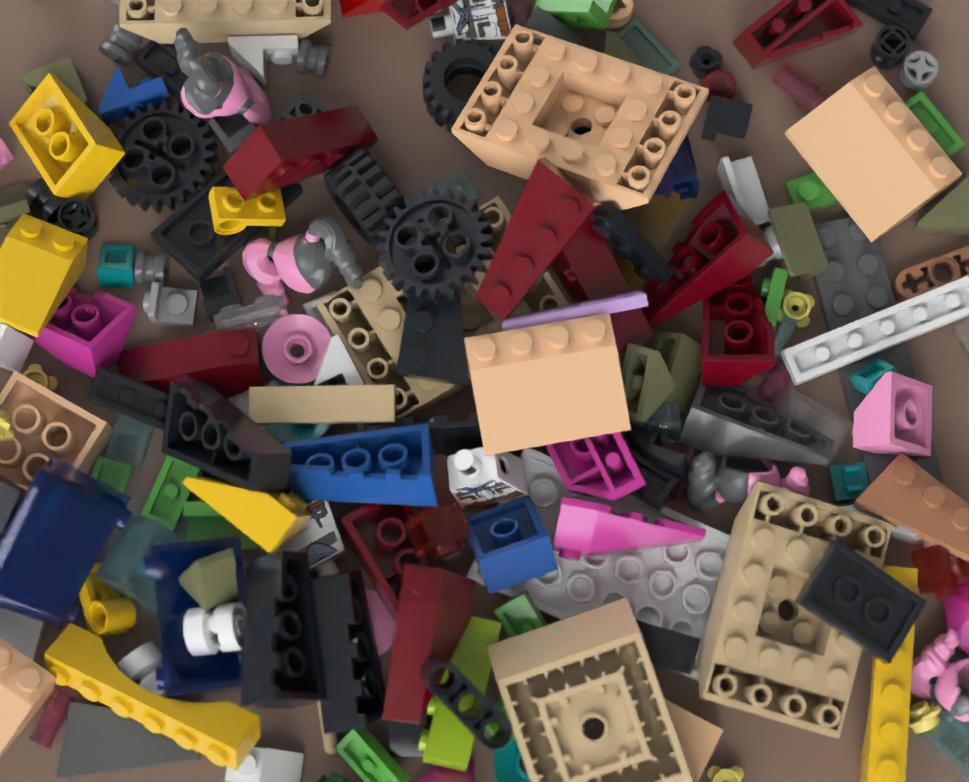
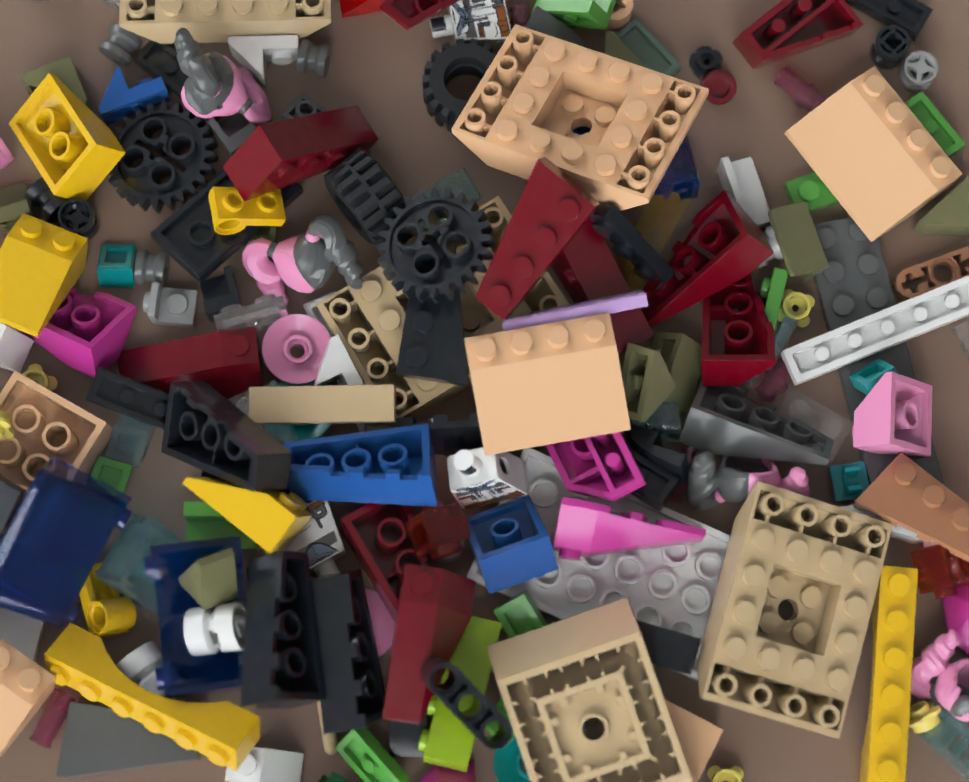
bright green plate [140,455,202,532] -> none
black panel [701,95,753,142] -> none
black tile [795,539,927,664] -> none

